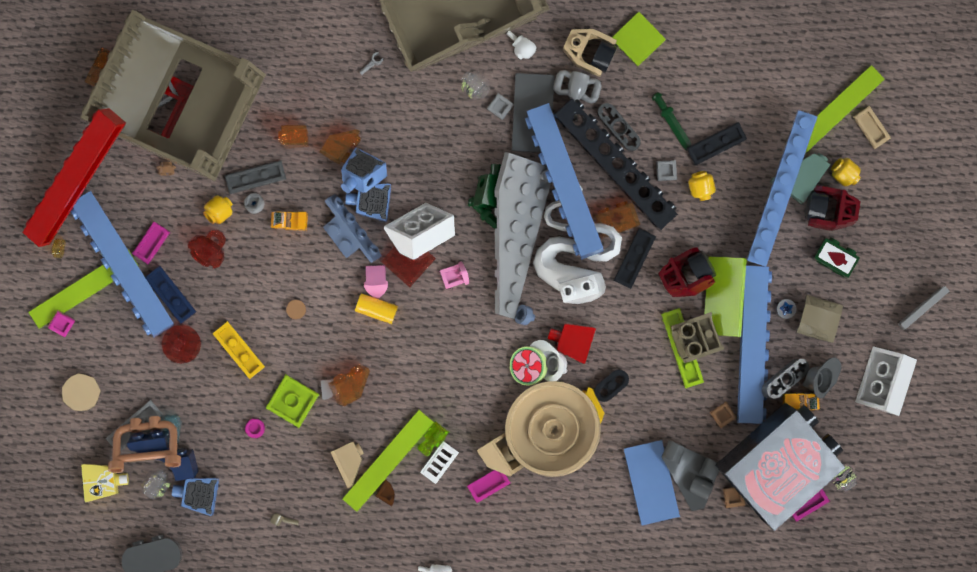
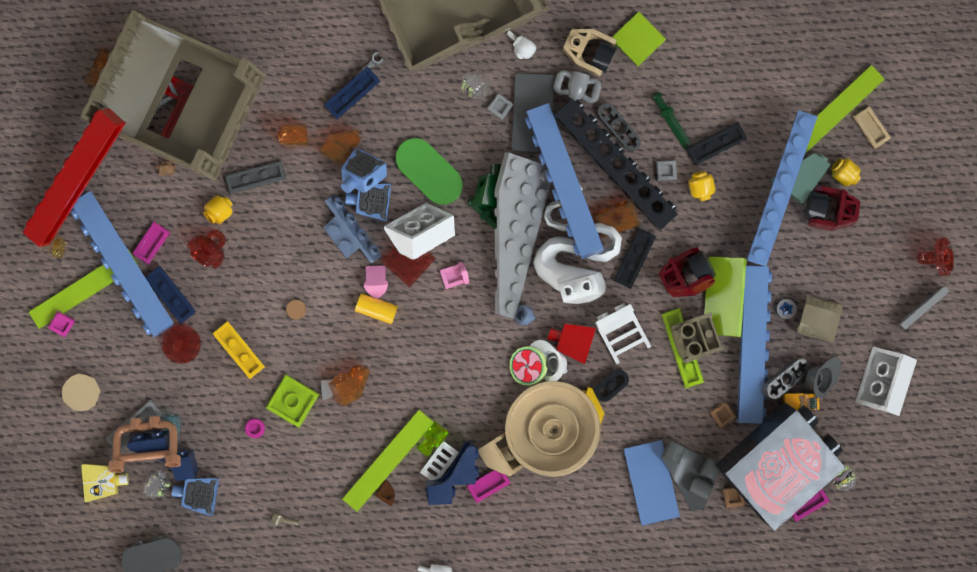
light grey tile [244,193,265,214] -> none
light orange leg [271,212,308,231] -> none
tan slope [331,441,364,488] -> none
brick [812,237,860,279] -> none
none -> dark blue plate [324,66,381,120]
none -> bright green tile [396,138,462,205]
none -> dark blue arch [426,441,479,505]
none -> white plate [595,303,651,365]
none -> clear red tile [917,237,954,276]

